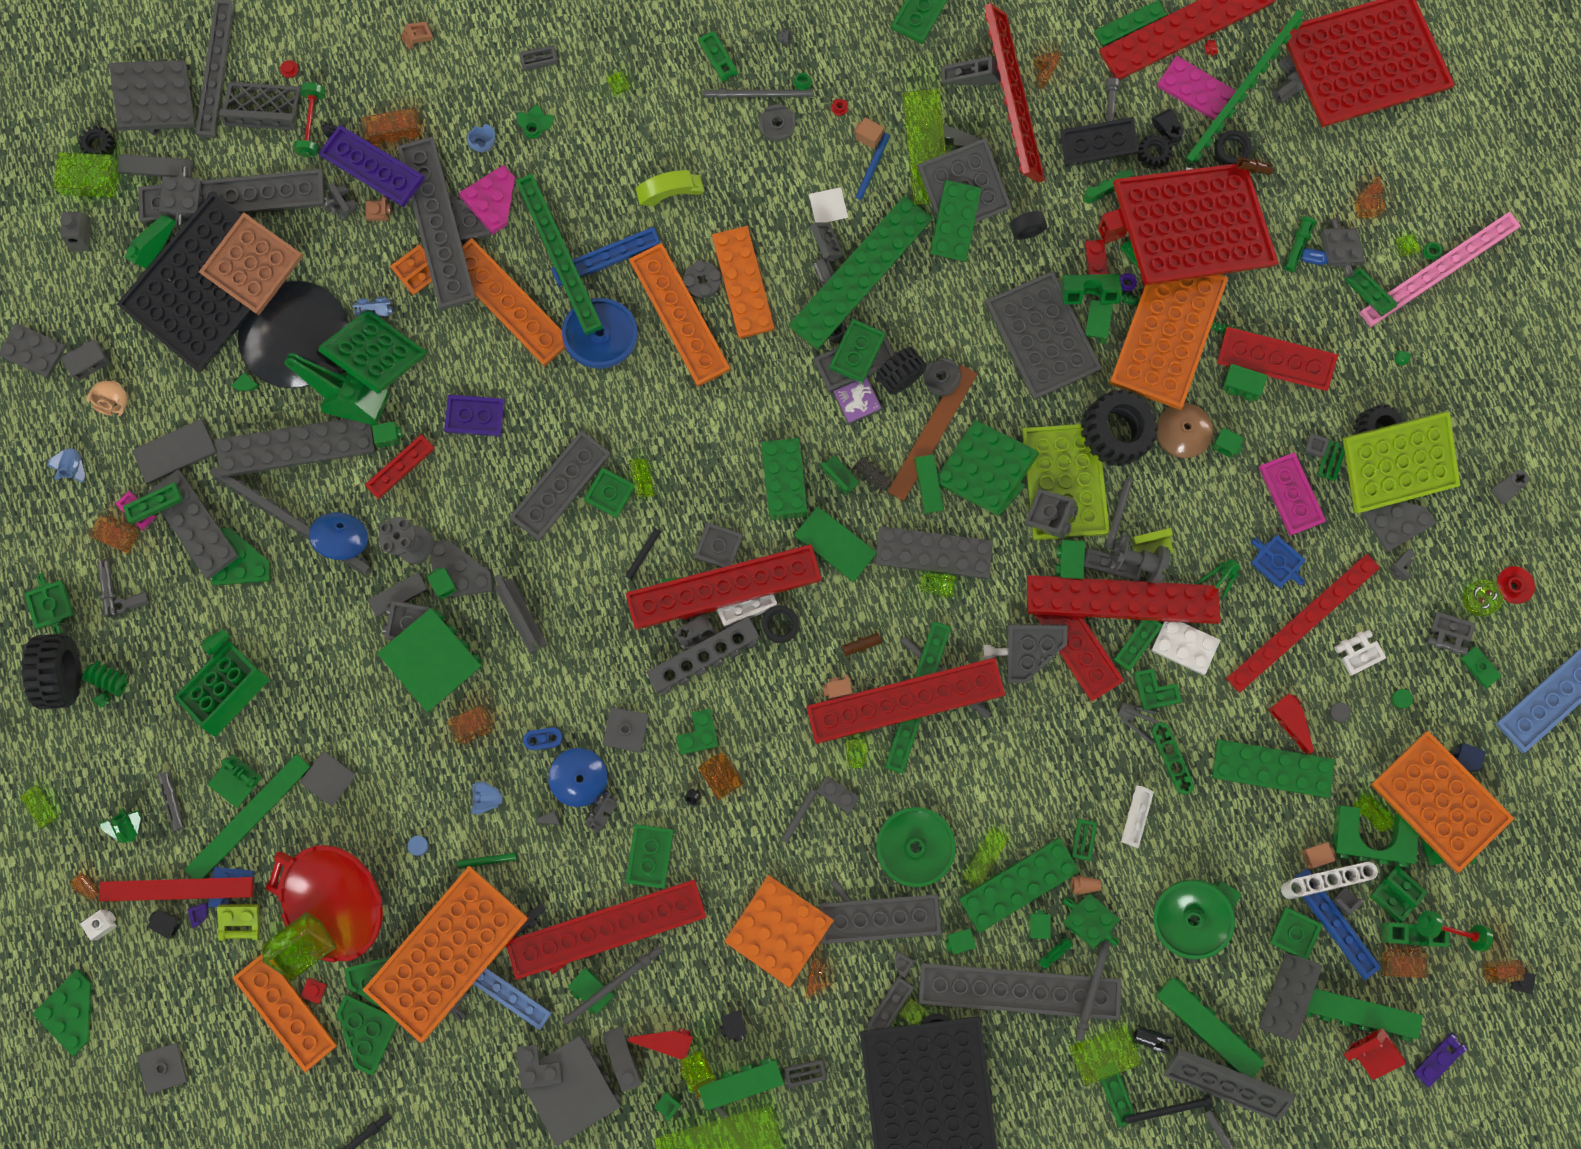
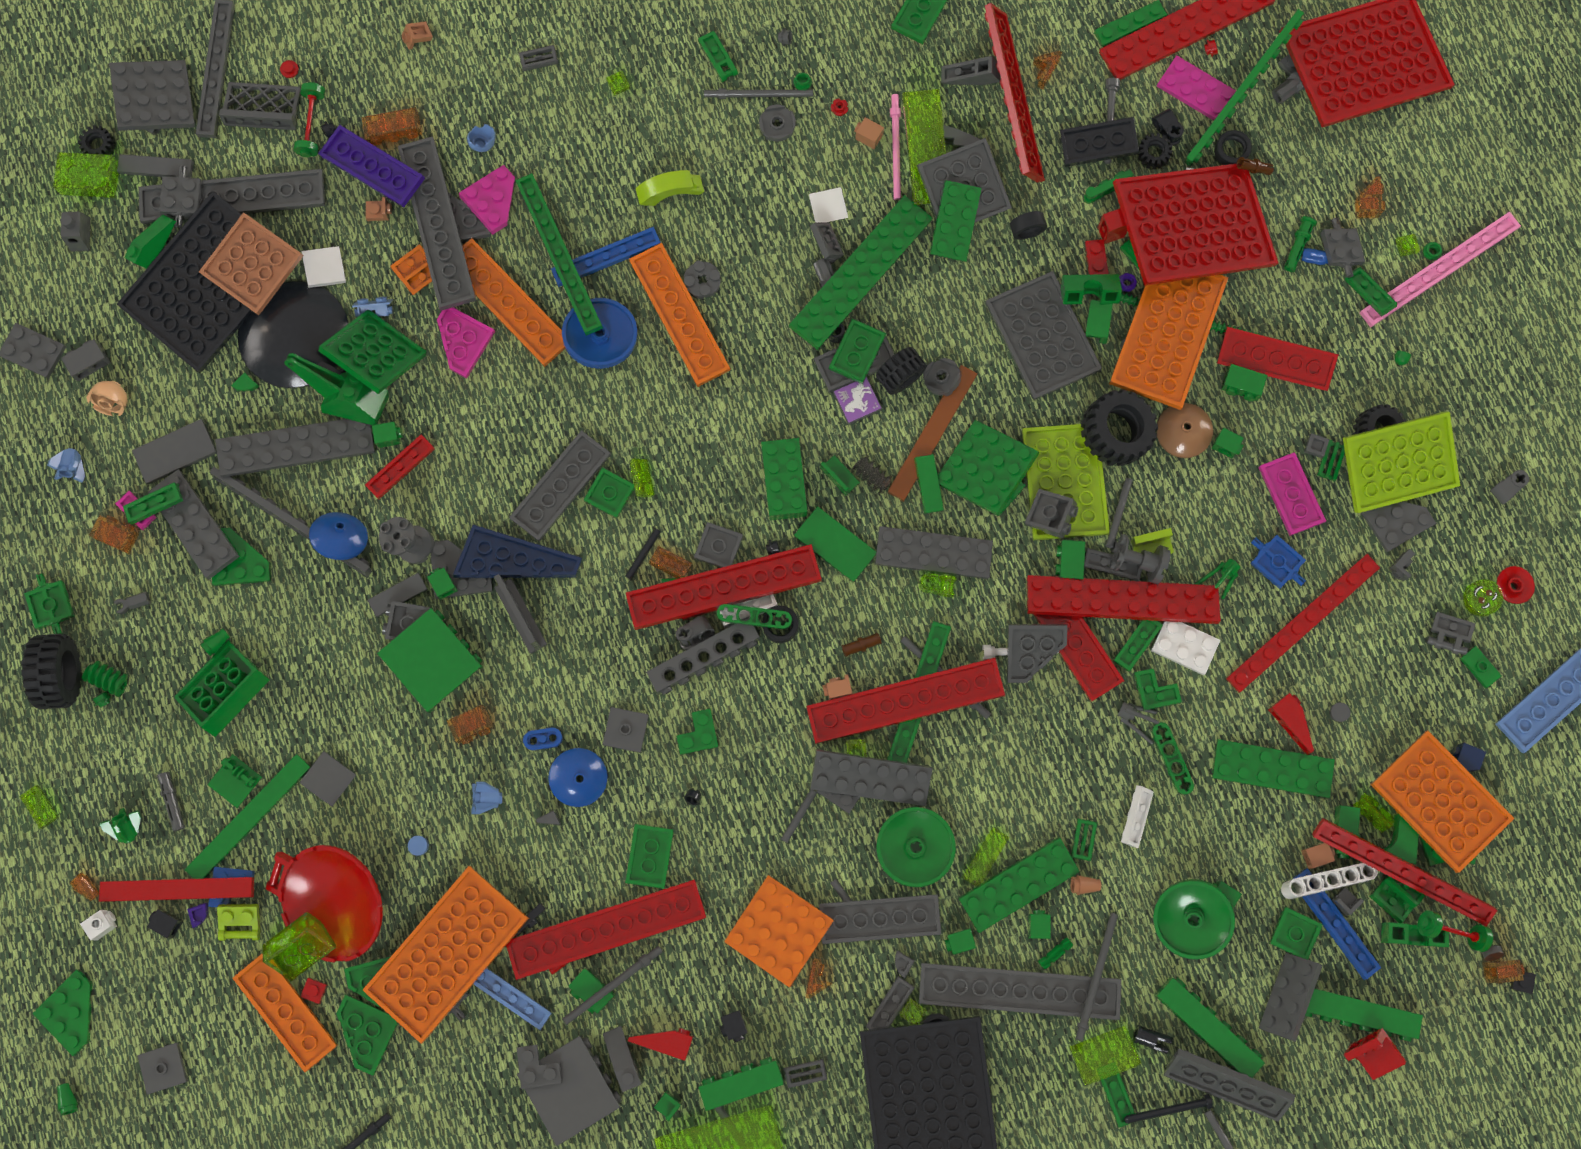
dark grey pin [97,559,117,617] -> none
dark grey hips [323,183,357,221] -> none
dark purple plate [444,395,505,437] -> none
green bar [457,852,517,869] -> none
green plate [517,105,554,139] -> none
dark grey hinge [584,791,618,833] -> none
clear neon green bracket [680,1050,716,1099] -> none
clear orange panel [698,752,744,800] -> none
orange plate [712,226,775,339] -> none
blue bar [855,133,890,200] -> none
green plate [1063,893,1120,950] -> none
white plate [1334,630,1386,676] -> none
clear orange brick [1381,948,1428,978] -> none
green tile [1391,689,1413,709] -> none
dark purple plate [1413,1032,1467,1088] -> none
none -> green cone [57,1083,79,1116]
none -> white tile [302,246,346,288]
none -> dark pink plate [437,307,495,379]
none -> dark blue wing [453,525,582,578]
none -> clear orange plate [649,546,692,579]
none -> green beam [716,604,792,629]
none -> black plate [766,539,780,555]
none -> dark grey plate [810,749,933,806]
none -> bright pink bar [890,94,901,200]
none -> red plate [1312,818,1498,926]
none -> dark grey piece [1482,945,1504,961]

